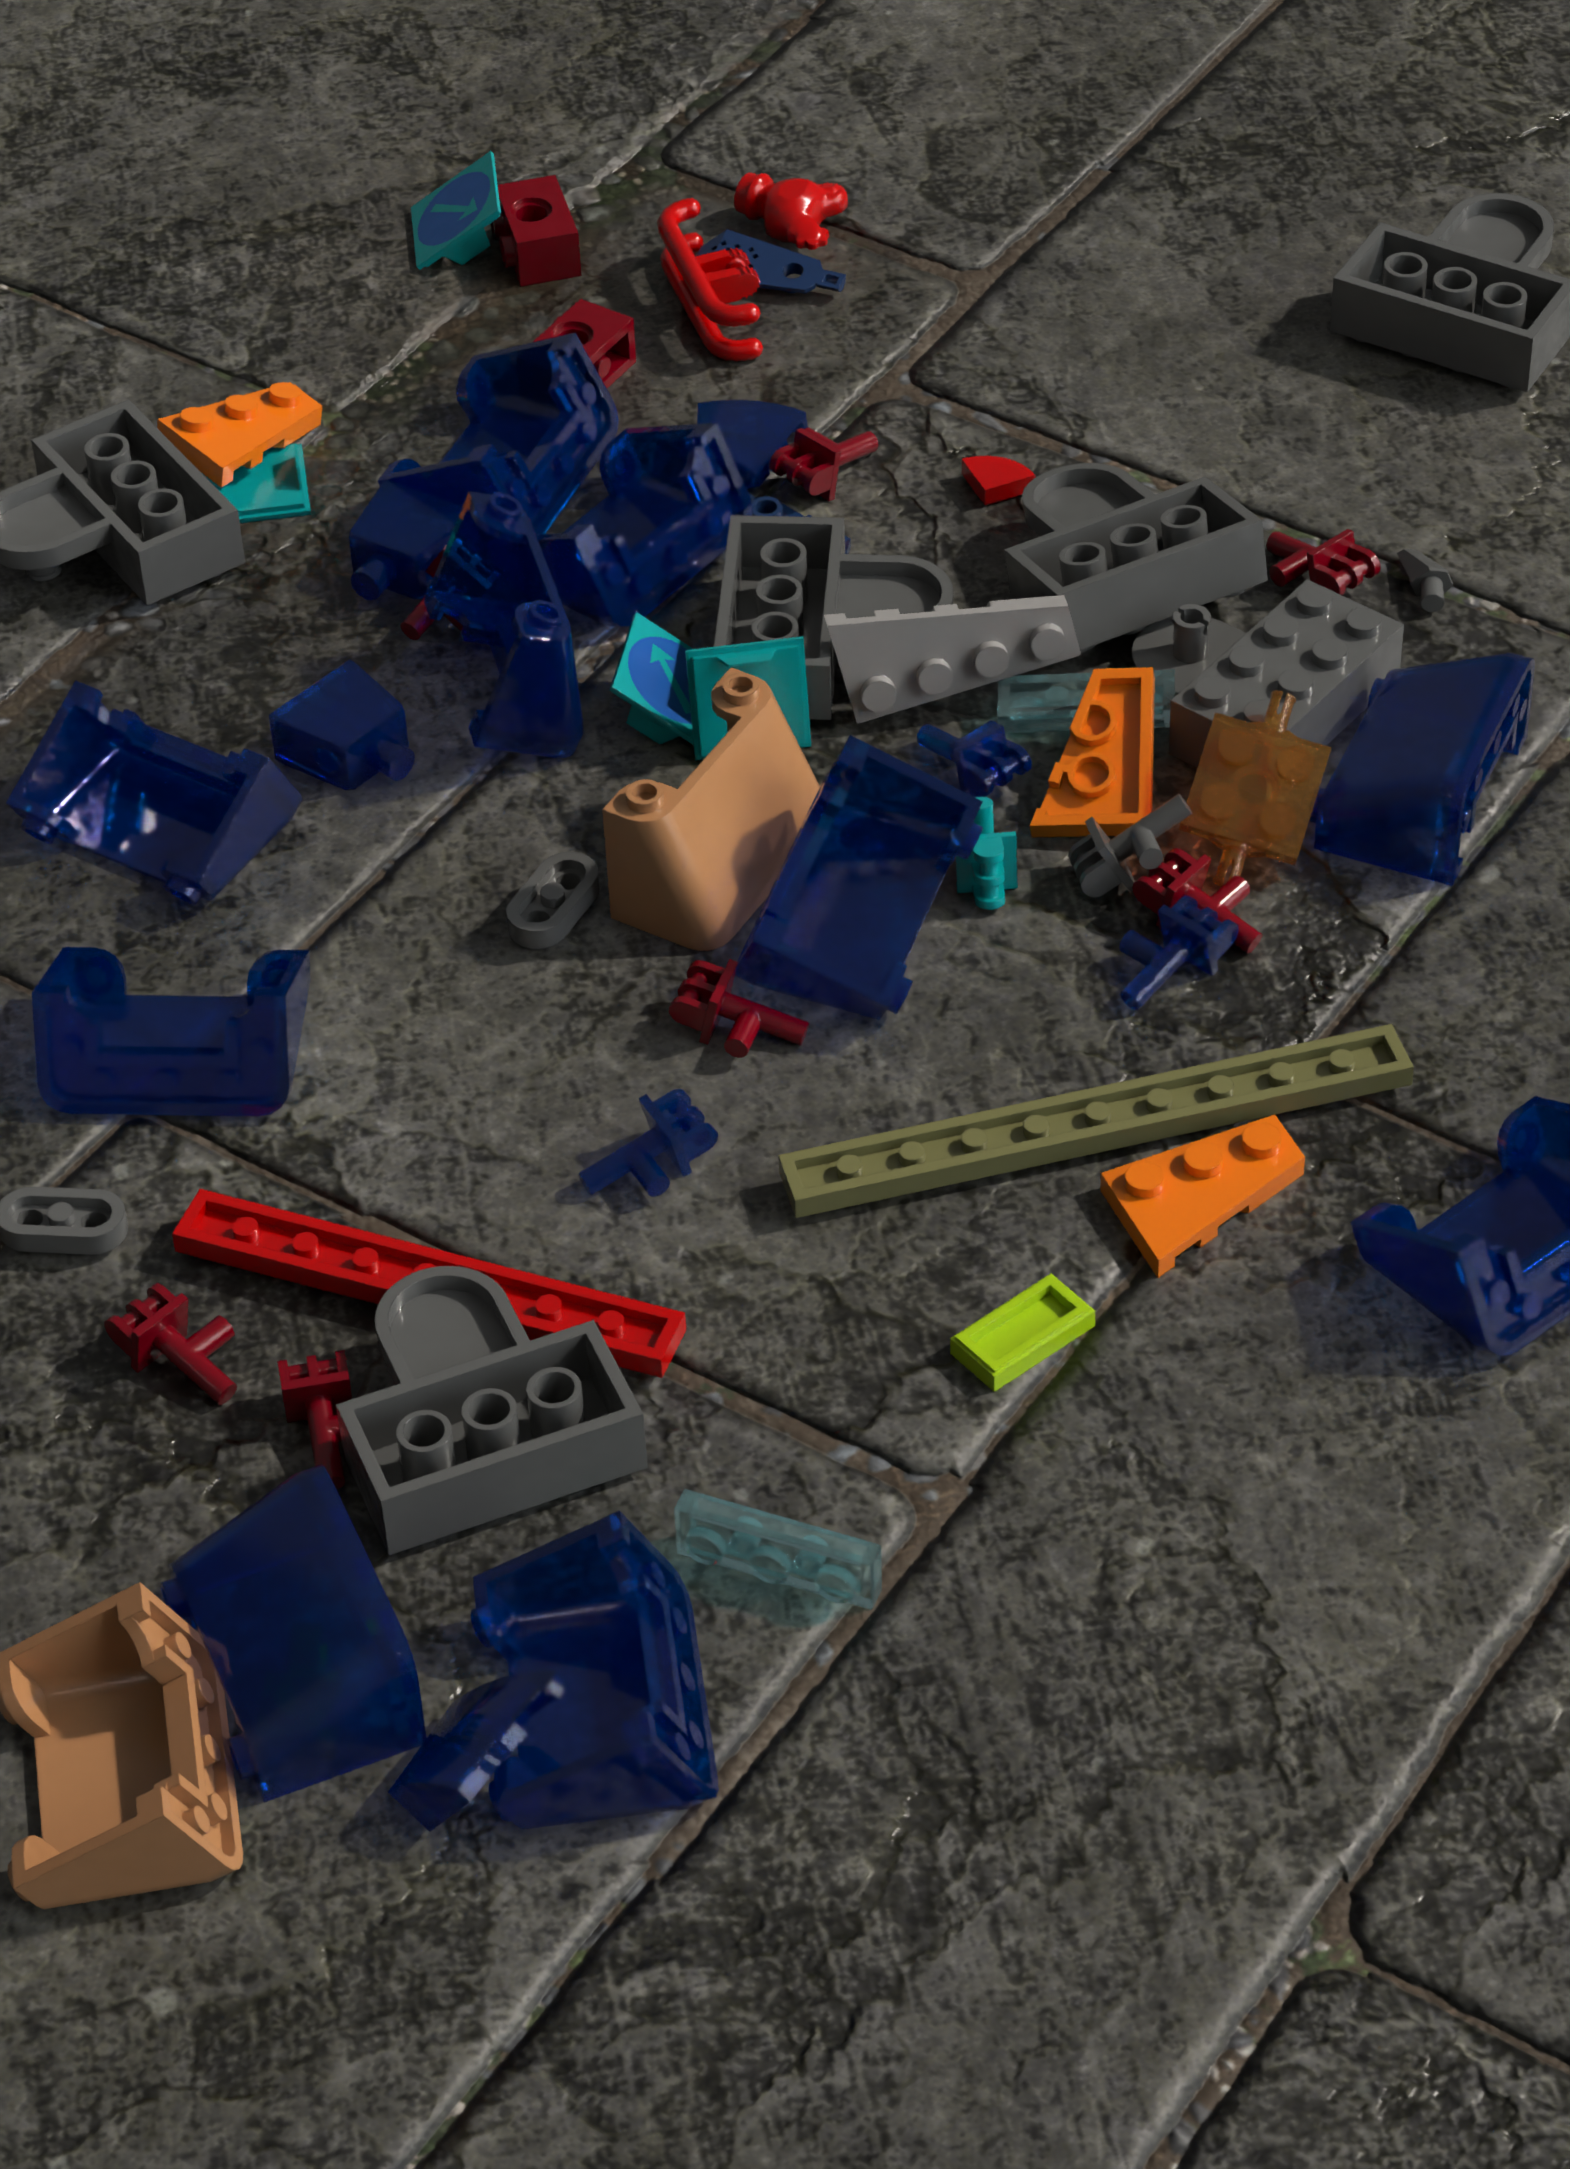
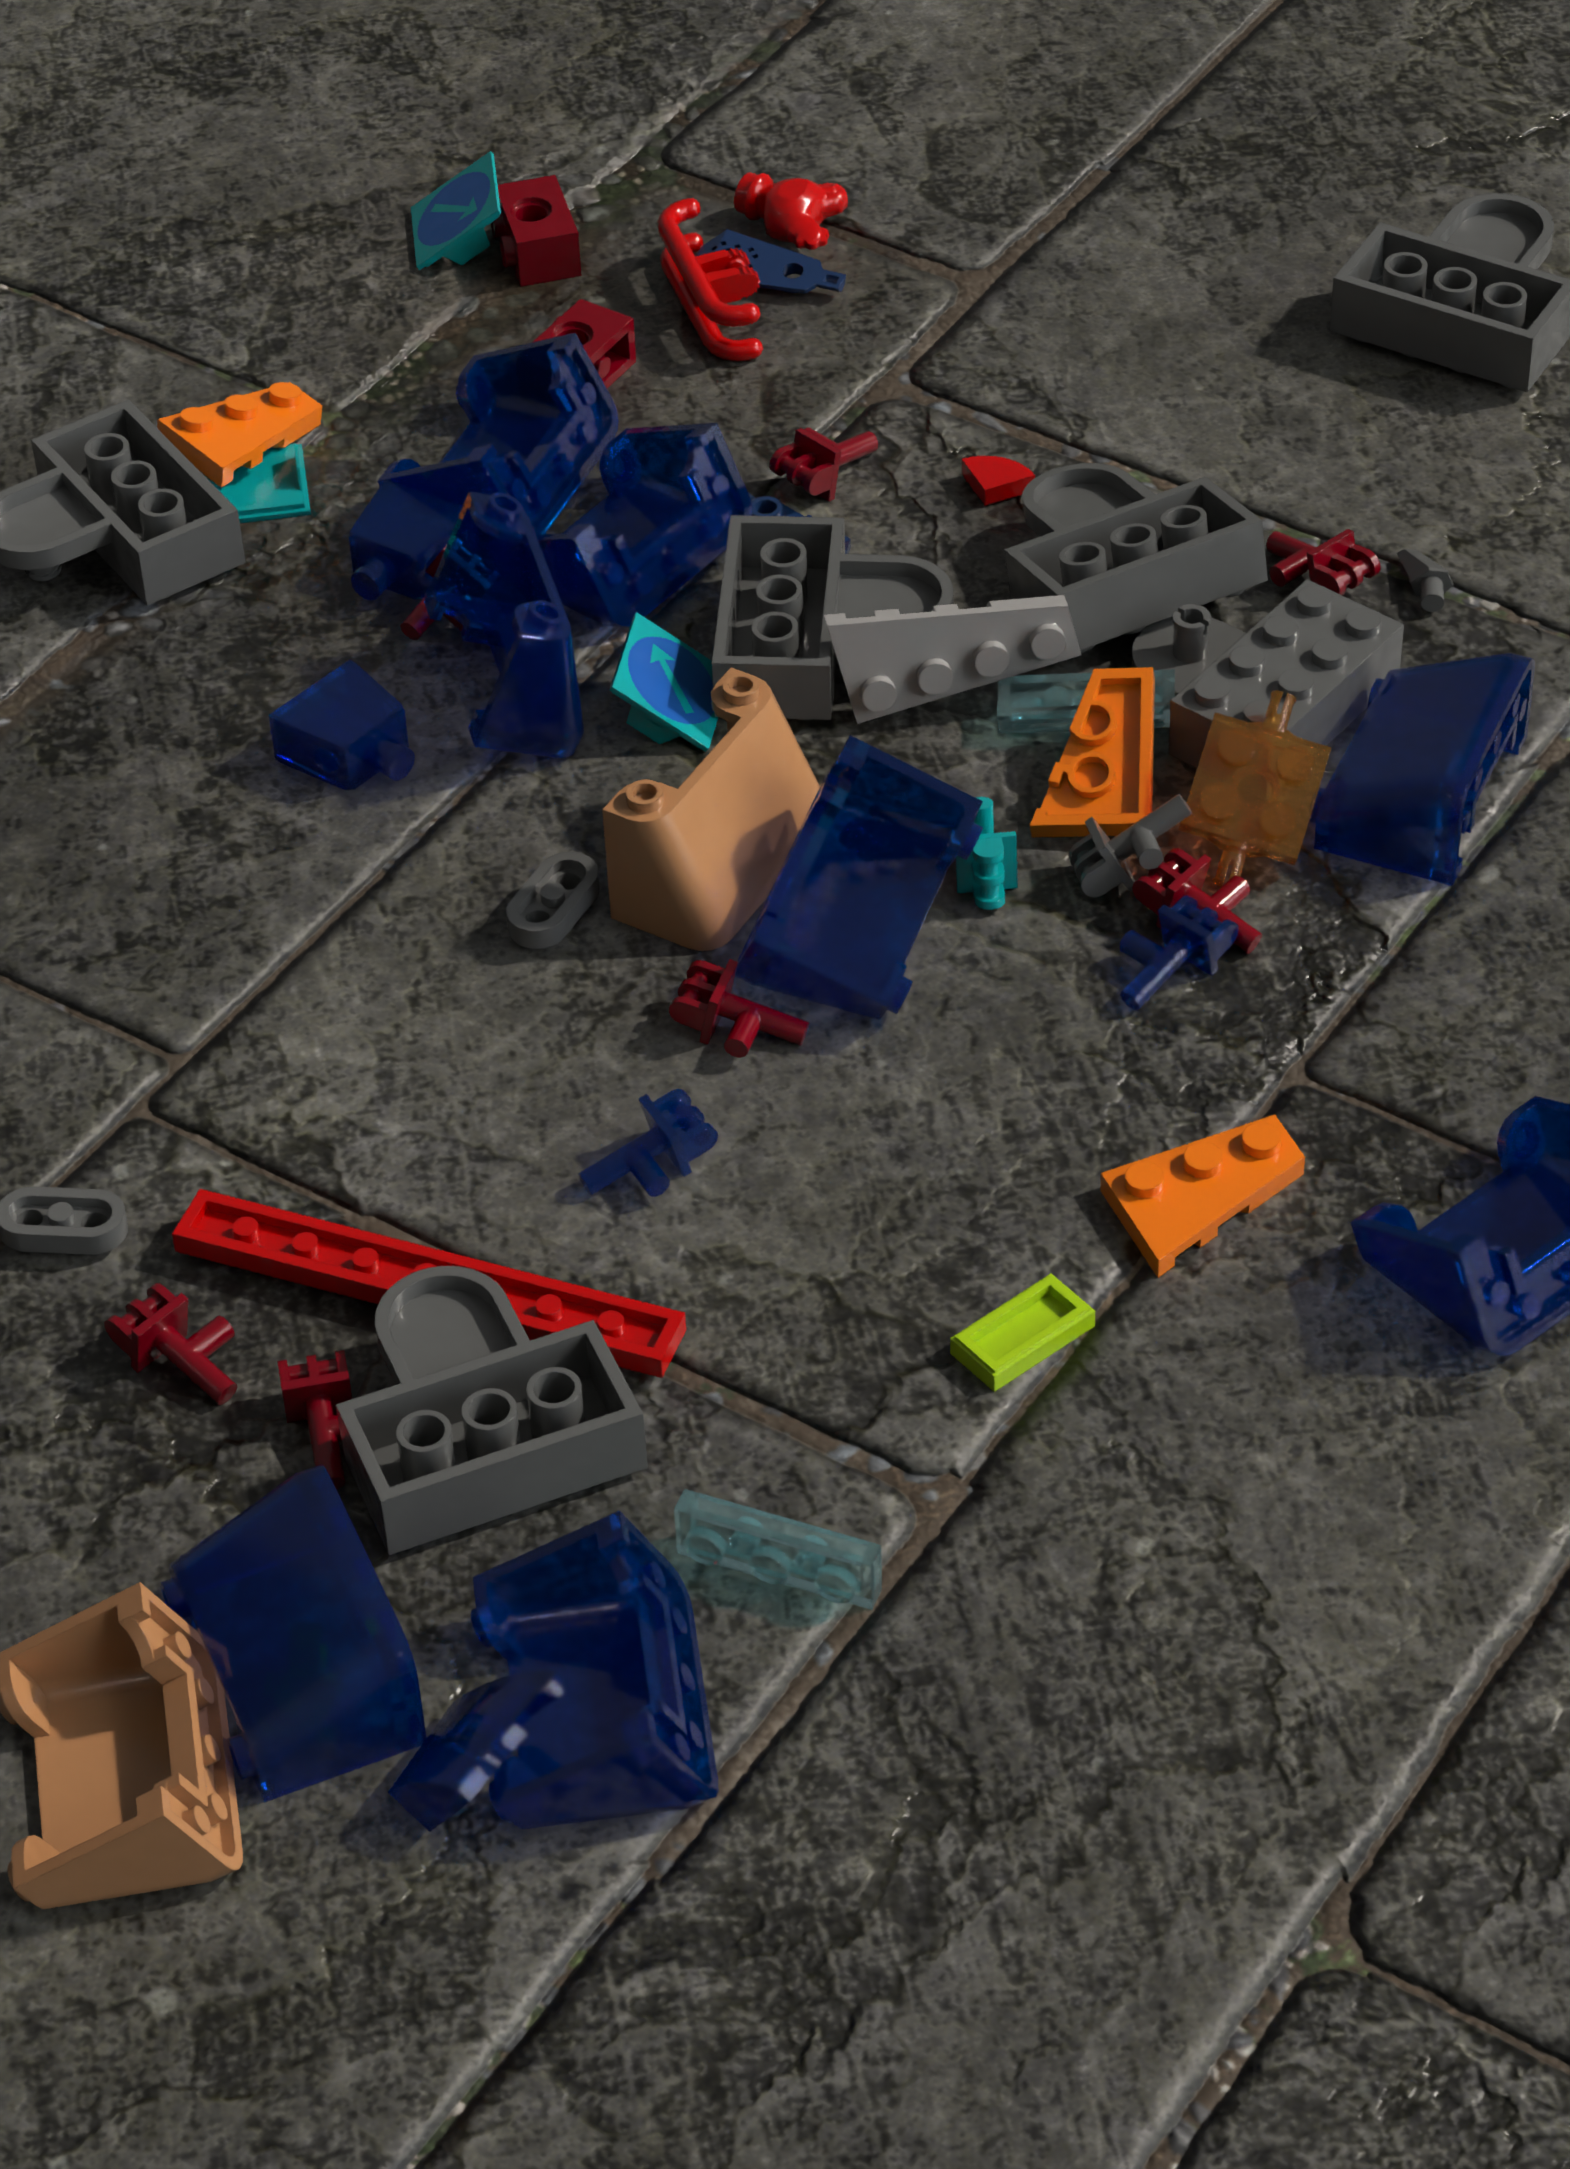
clear blue windscreen [6,681,303,905] -> none
clear blue windscreen [32,947,311,1116] -> none
teal piece [685,636,812,760] -> none
clear blue slope [697,400,808,495] -> none
olive plate [778,1024,1414,1218] -> none
clear blue arm [917,720,1032,803] -> none

